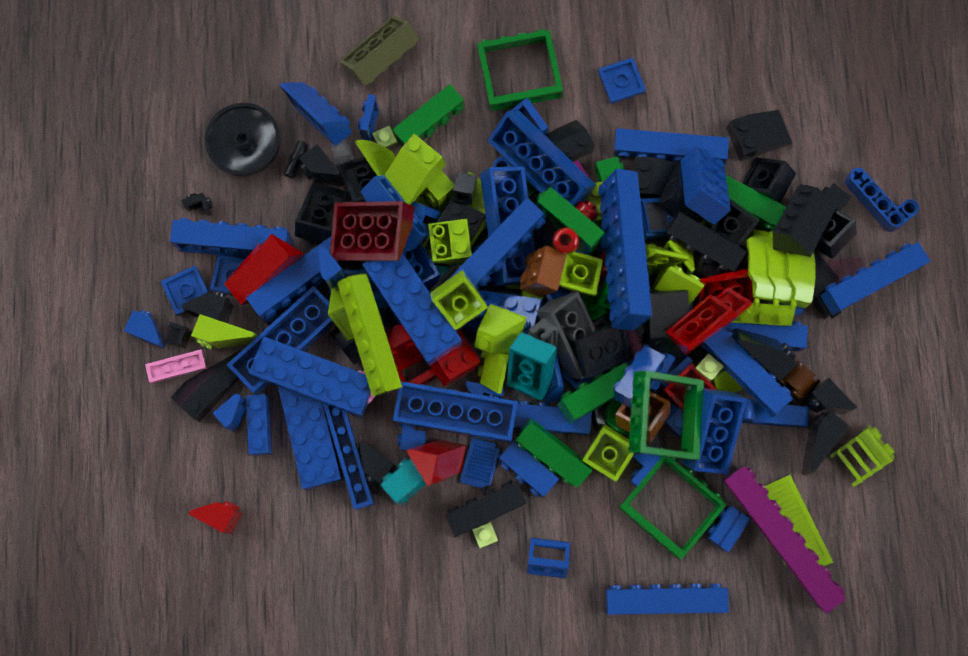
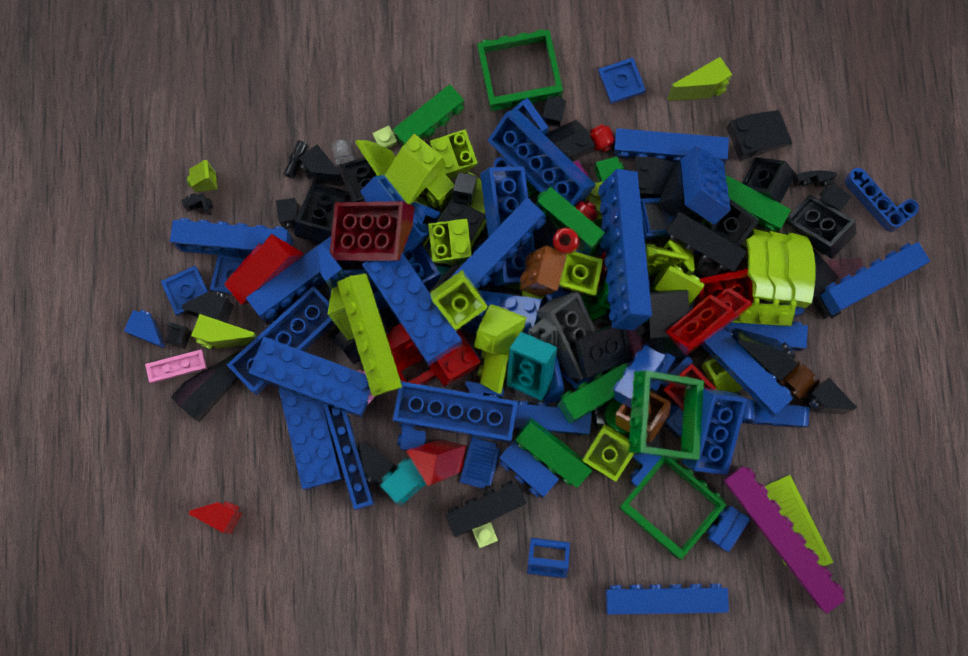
black dish [205,103,281,176] -> none
blue tile [213,394,246,432] -> none
blue brick [246,394,273,456] -> none
blue slope [280,82,352,147] -> none
olive slope [339,15,420,86] -> none
blue plate [358,94,379,141] -> none
yellowish green plate [695,353,723,382] -> none
black slope [772,184,837,257] -> none
black slope [801,411,850,475] -> none
lime plate [829,425,895,487] -> none
none -> lime slope [187,160,217,192]
none -> black brick [276,198,299,229]
none -> lime slope [430,129,478,179]
none -> black brick [543,96,566,128]
none -> red head [589,124,615,153]
none -> lime slope [668,57,732,101]
none -> black slope [793,170,837,188]

